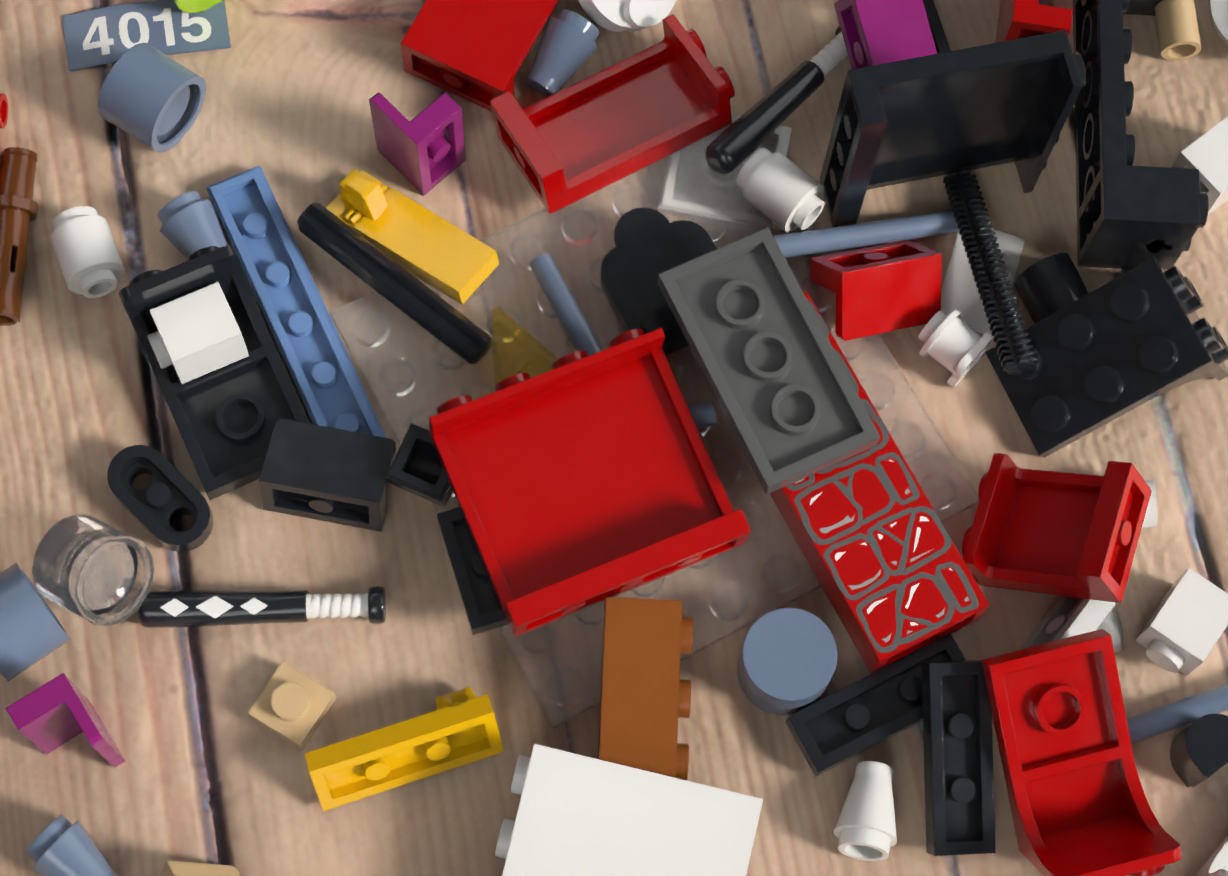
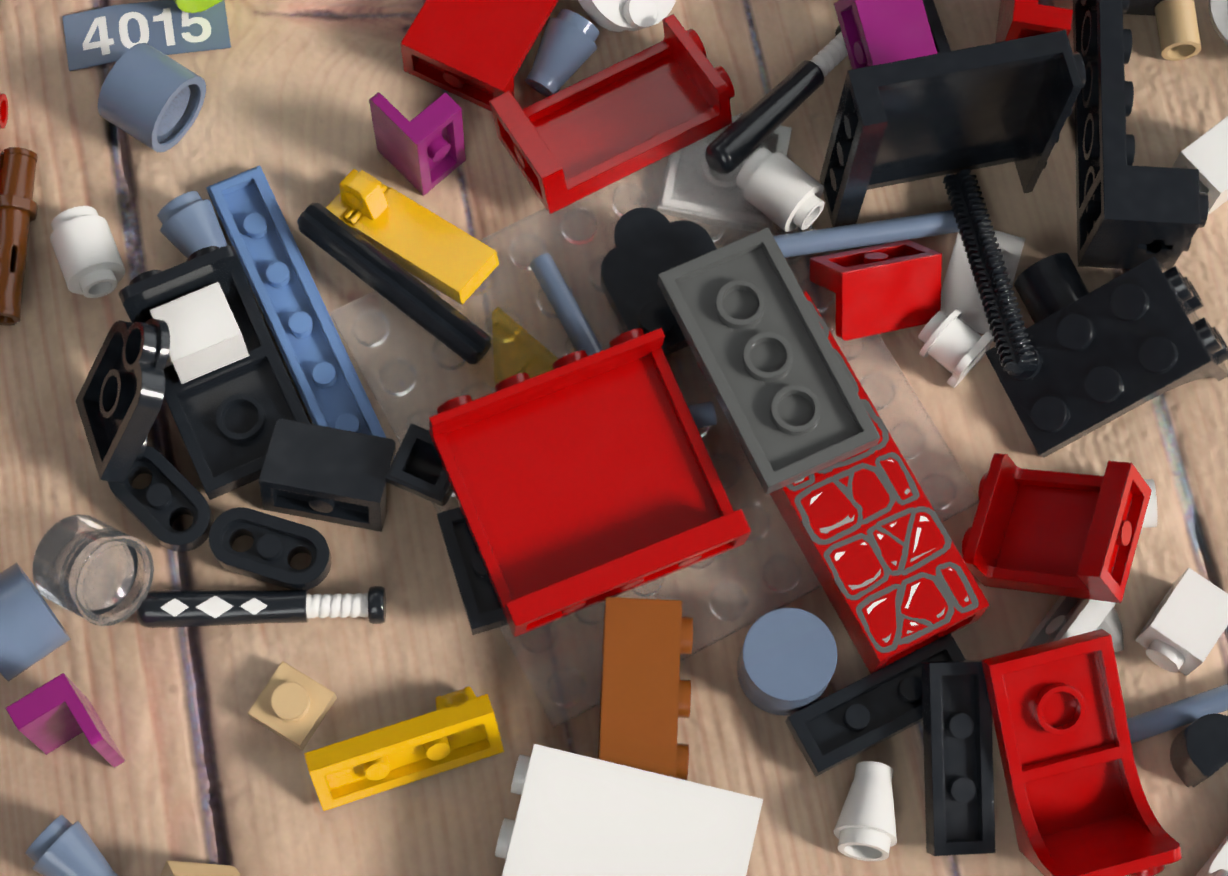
none -> black plate [76,318,170,483]
none -> black plate [209,507,331,590]

